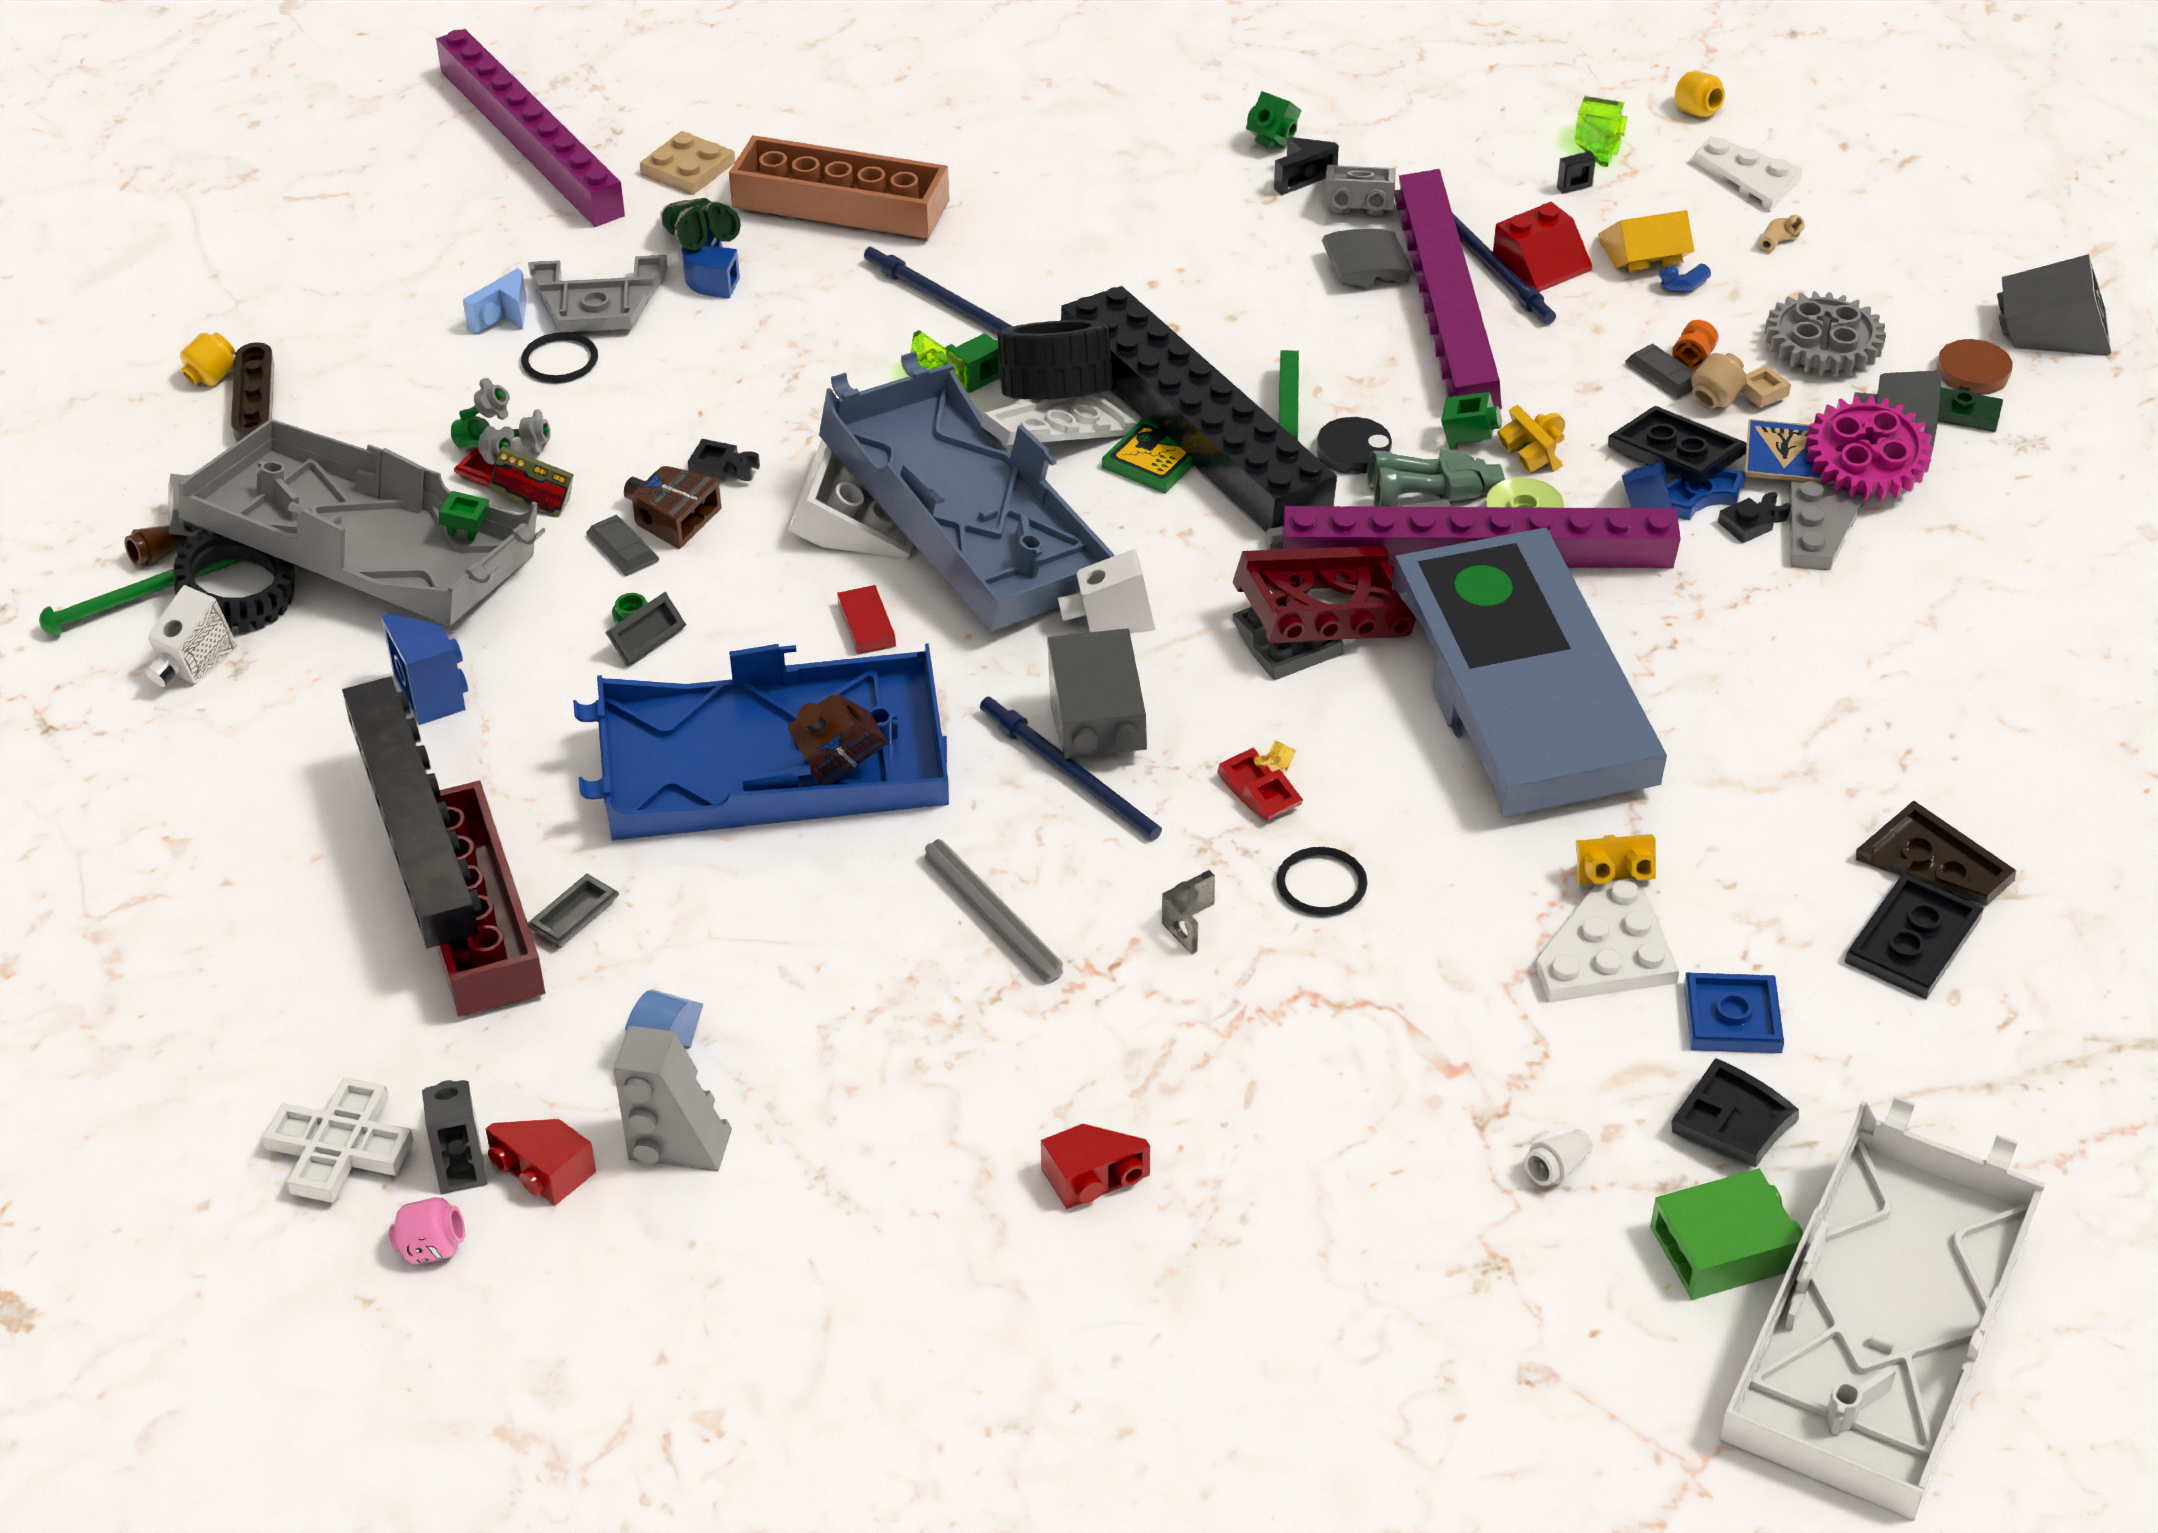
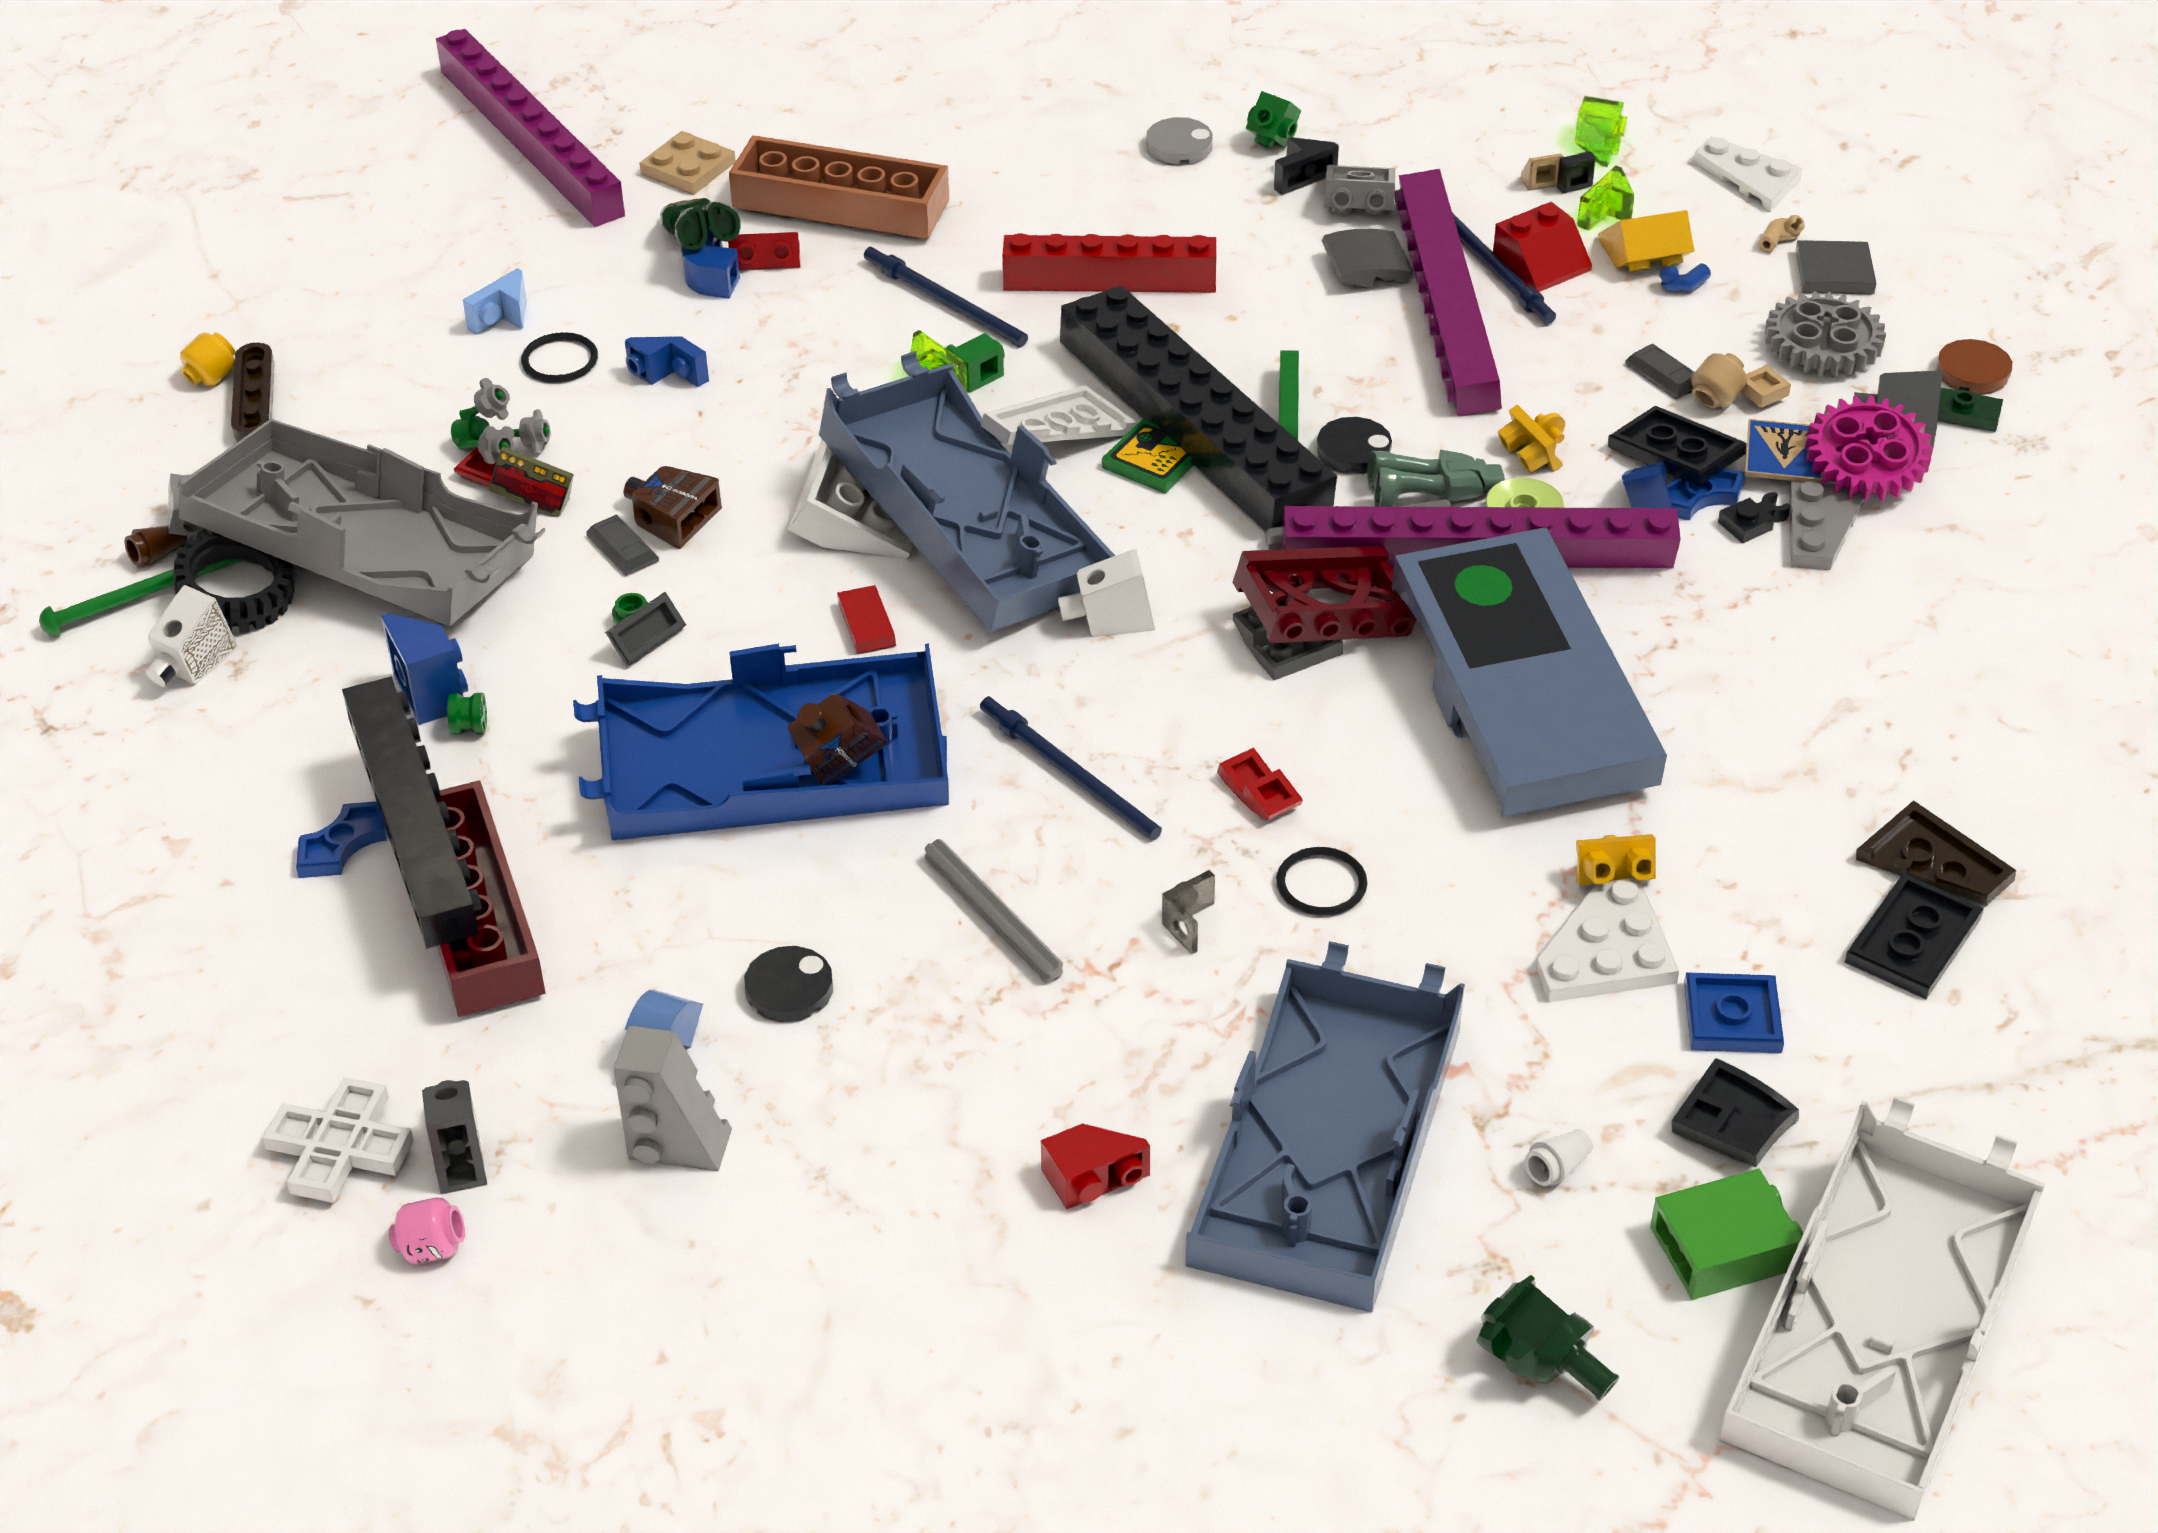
green tile [438,491,490,541] -> none
red slope [485,1119,596,1206] -> none
light grey wing [528,255,668,333] -> none
dark grey tile [528,873,619,947] -> none
black plate [688,438,760,481] -> none
black tyre [997,320,1113,400] -> none
dark grey slope [1047,628,1147,759] -> none
clear yellow hand [1254,740,1297,771] -> none
green brick [1441,392,1502,450] -> none
orange wheel [1672,319,1719,370] -> none
yellow head [1674,70,1725,118] -> none
dark grey slope [1997,254,2111,355] -> none
none -> blue tile [296,801,387,878]
none -> green wheel [447,692,487,734]
none -> blue slope [624,336,709,387]
none -> red hinge [728,232,800,270]
none -> black tile [744,946,833,1022]
none -> red brick [1002,233,1217,293]
none -> light grey tile [1146,117,1213,165]
none -> sand blue piece [1186,941,1465,1313]
none -> dark green piece [1476,1275,1620,1401]
none -> tan slope [1520,153,1563,190]
none -> clear neon green slope [1577,165,1634,231]
none -> dark grey tile [1795,240,1877,294]

